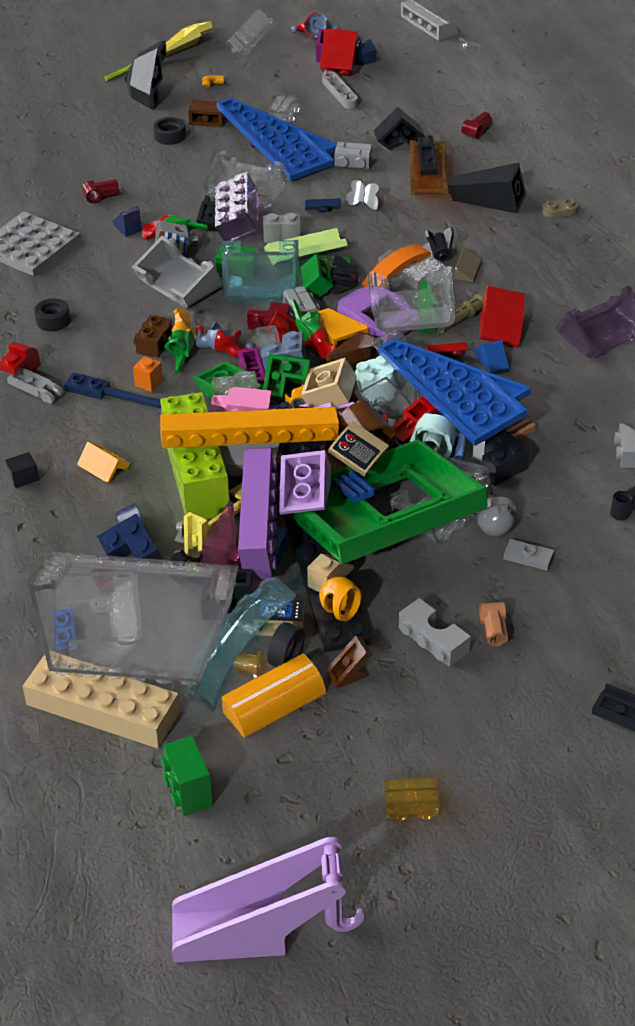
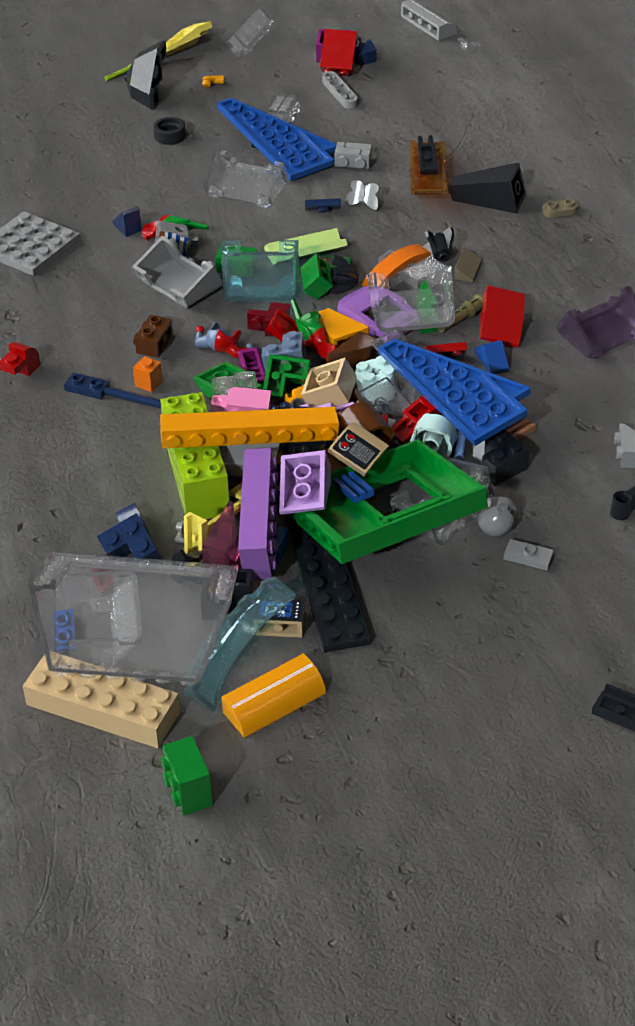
black panel [5,452,39,488] -> none
light grey hinge [7,368,63,404] -> none
black tyre [34,298,70,331] -> none
light orange panel [77,442,130,483] -> none
dark red piece [82,179,119,203] -> none
green animal [165,308,197,373] -> none
lavender piece [172,837,364,963] -> none
reddish brown brick [188,100,226,127] -> none
black hinge [196,195,221,229] -> none
clear purple brick [215,172,258,243] -> none
clear yellow brick [234,650,263,680] -> none
clear brick [254,325,279,359] -> none
light grey brick [263,213,300,243] -> none
black tyre [267,622,305,667] -> none
light grey brick [283,286,320,321] -> none
sand blue piece [291,12,341,38] -> none
tan slope [307,553,354,592] -> none
light orange helmet [319,576,361,621] -> none
reddish brown slope [325,636,373,688] -> none
black brick [373,107,425,150] -> none
clear yellow brick [384,778,439,820] -> none
light grey arch [399,598,471,667] -> none
dark red piece [461,111,493,139] -> none
nougat piece [479,602,508,647] -> none

